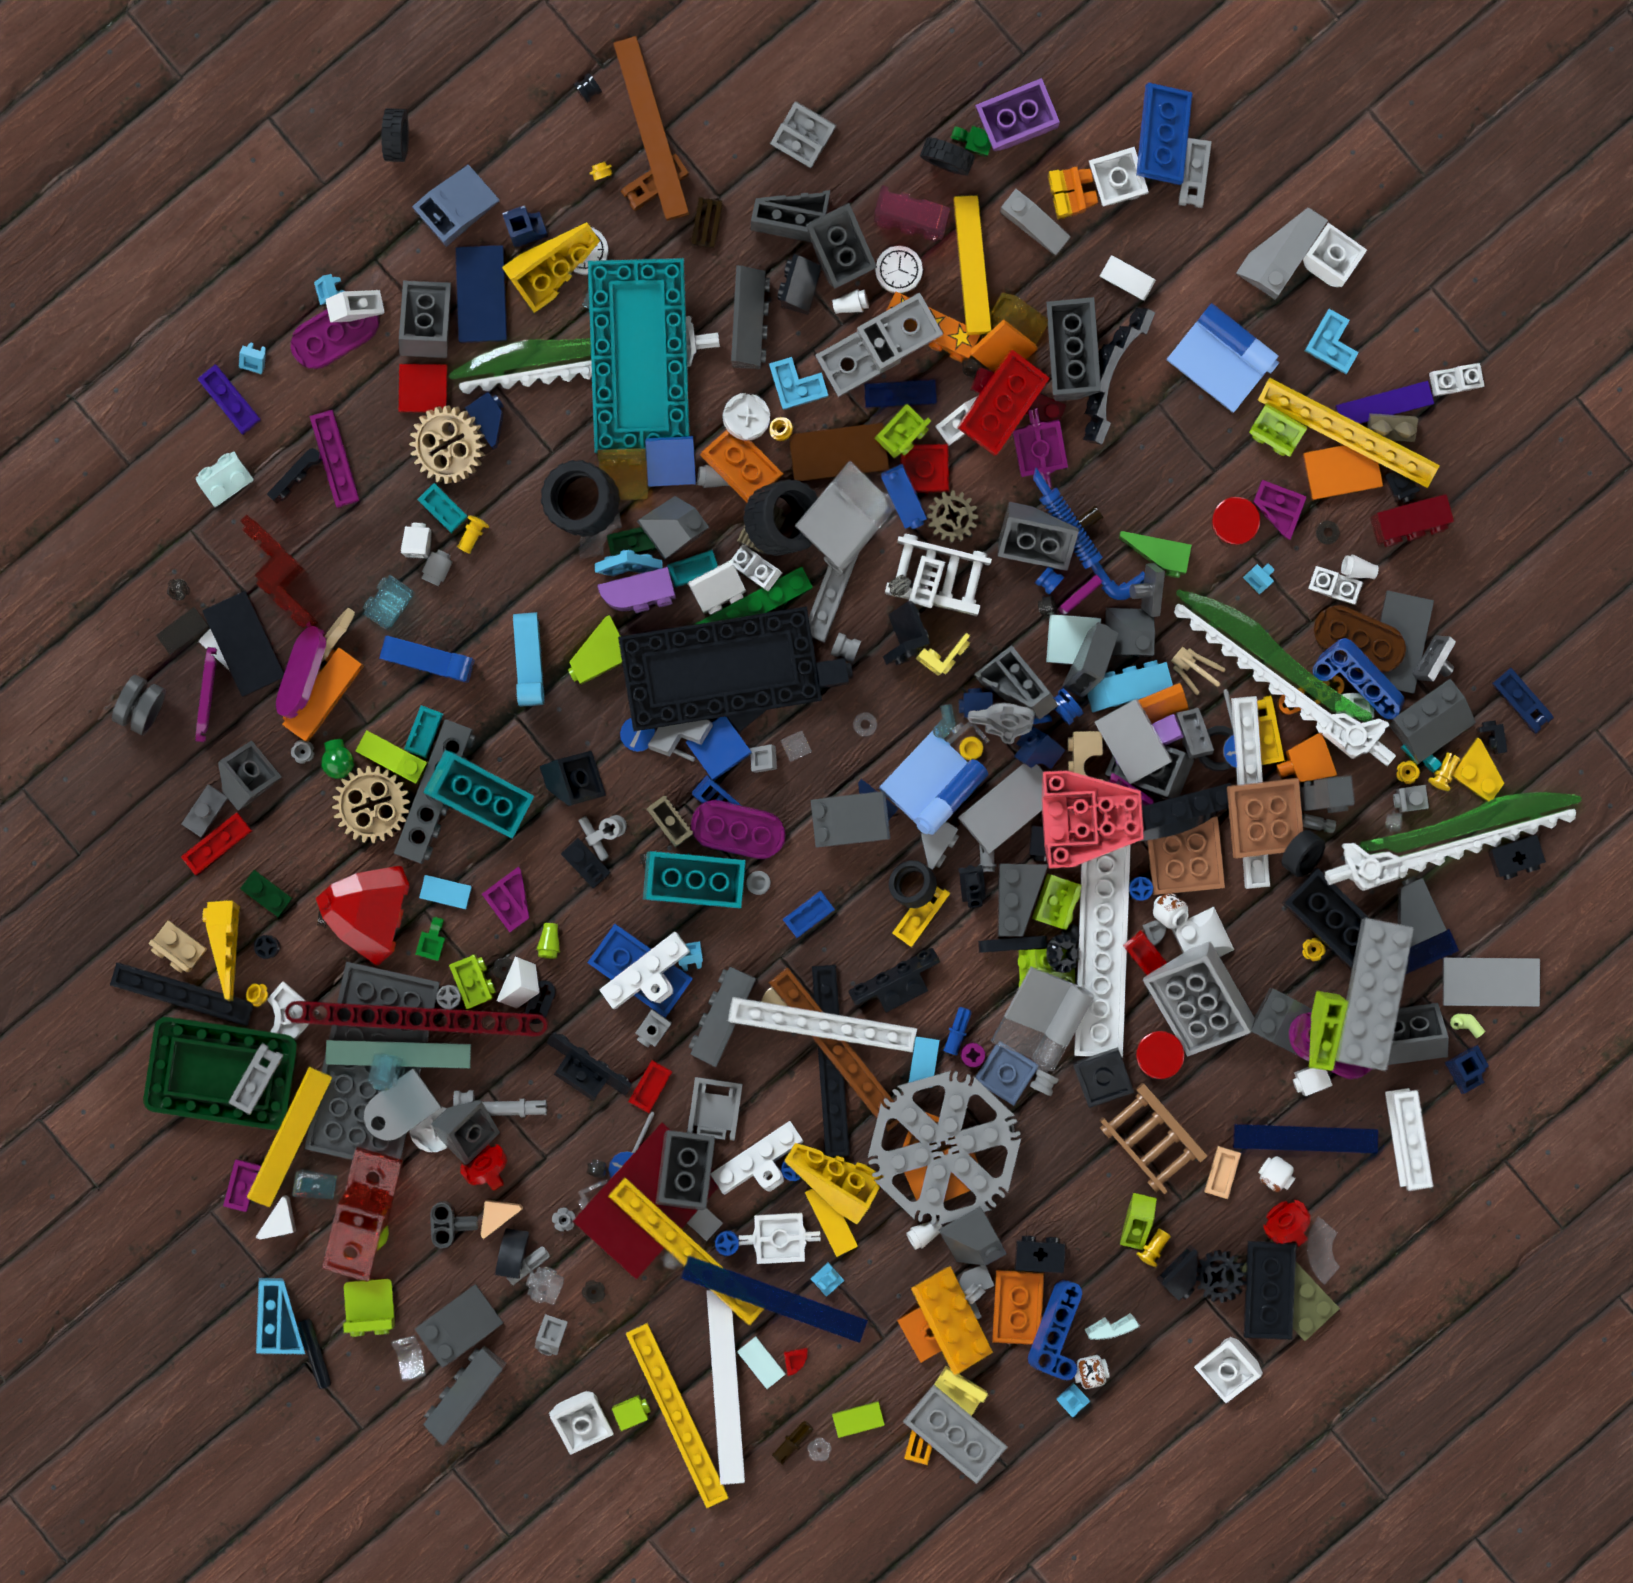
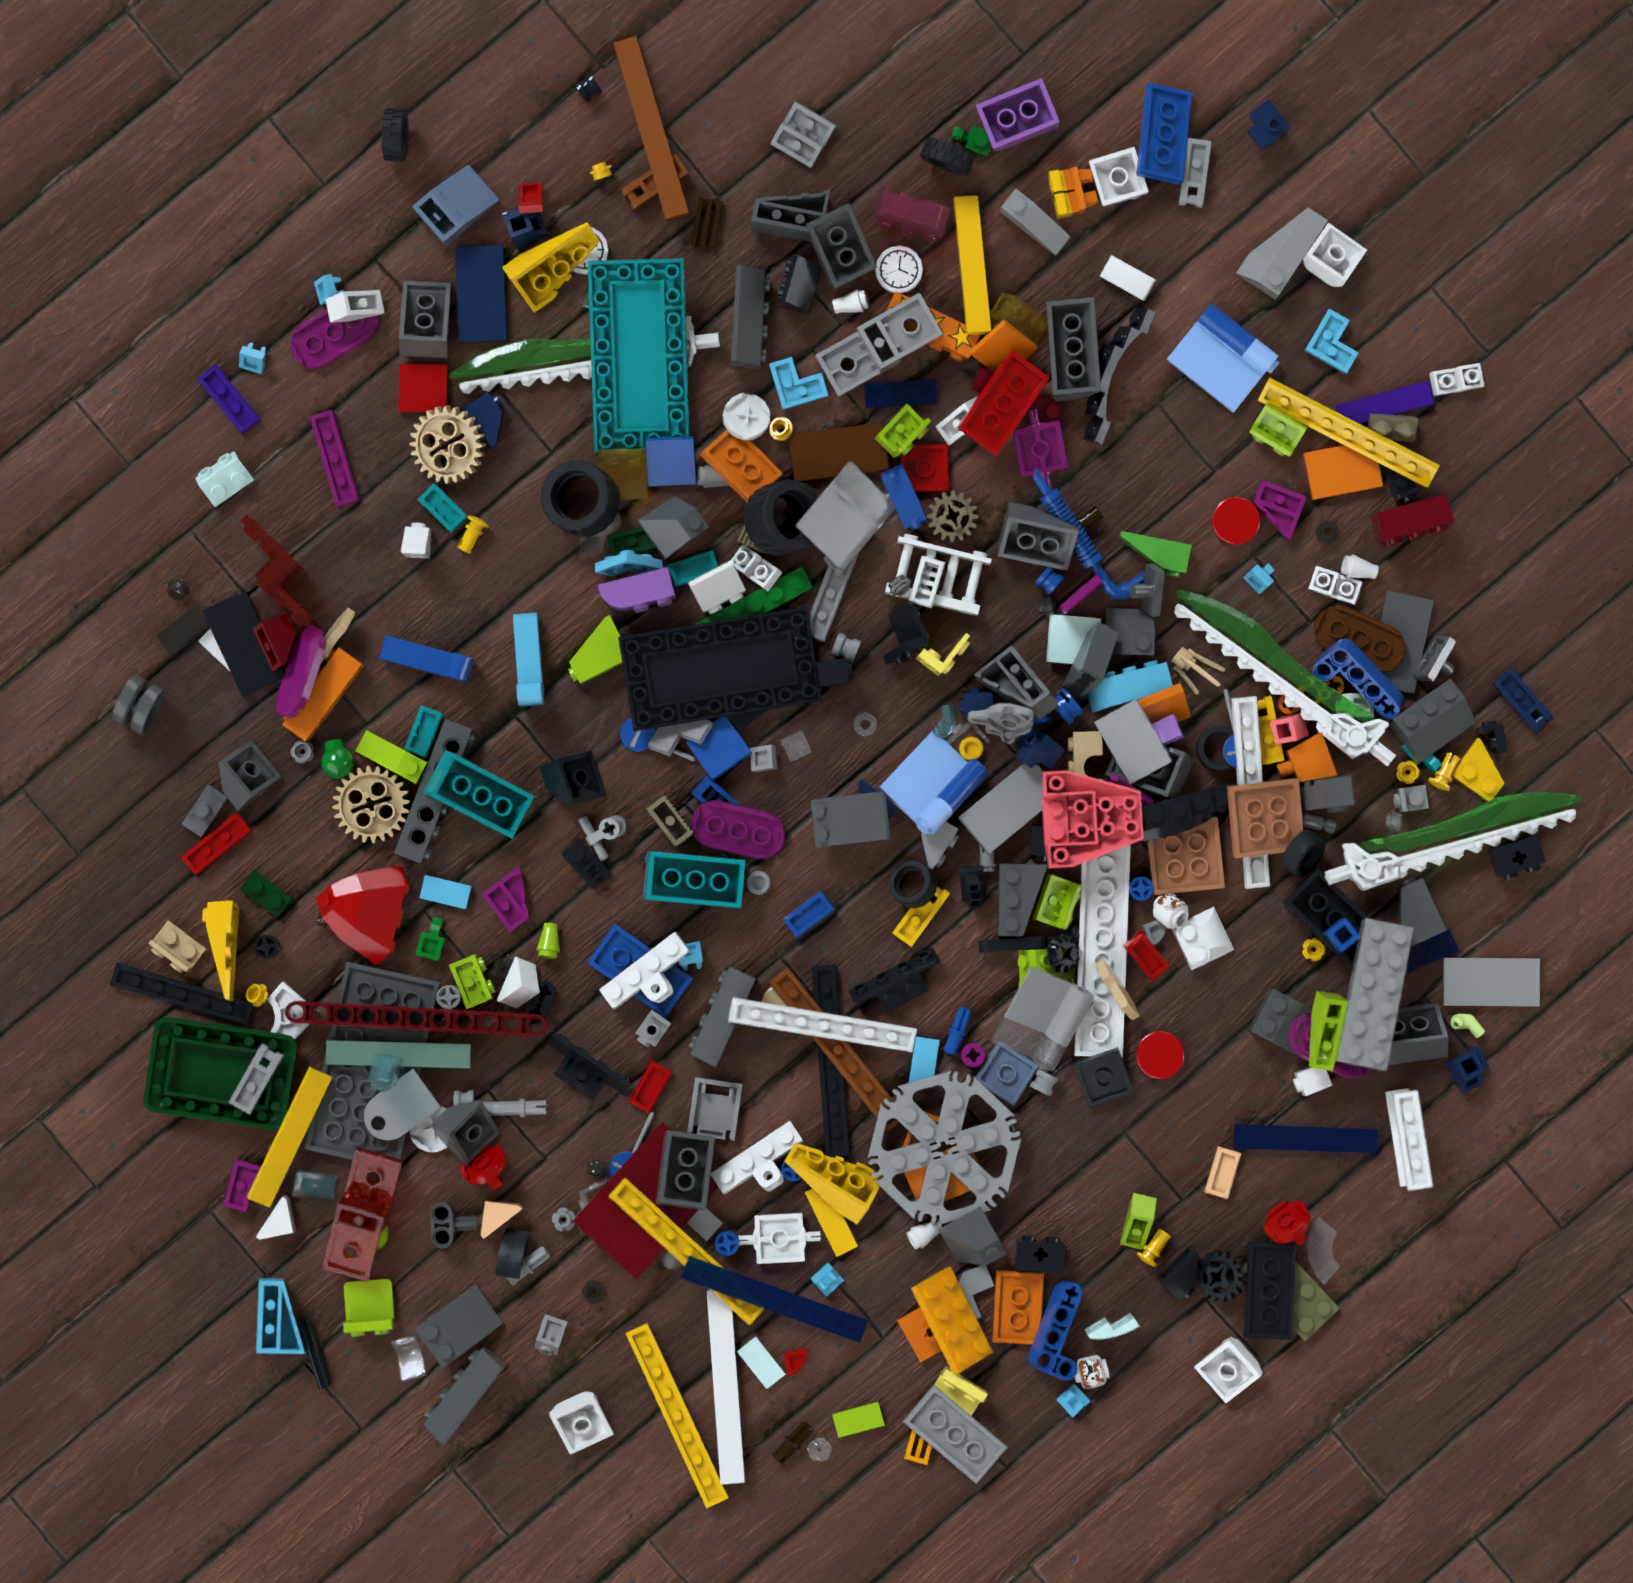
magenta tile [195,647,217,742] -> none
black plate [267,448,322,503] -> none
clear light blue brick [363,575,416,632] -> none
light grey brick [422,549,453,586] -> none
clear brick [525,1267,564,1305] -> none
lime brick [612,1395,651,1431] -> none
light grey plate [964,1283,986,1305] -> none
medium nougat fence [1099,1083,1207,1194] -> none
light grey slope [1143,941,1255,1056] -> none
flat silver tile [1175,708,1214,759] -> none
white head [1258,1156,1295,1192] -> none
none -> dark red slope [253,613,296,672]
none -> red tile [518,182,544,214]
none -> tan tile [1096,959,1140,1020]
none -> dark blue brick [1247,99,1291,151]
none -> coral brick [1270,713,1309,744]
none -> blue brick [1323,918,1360,952]

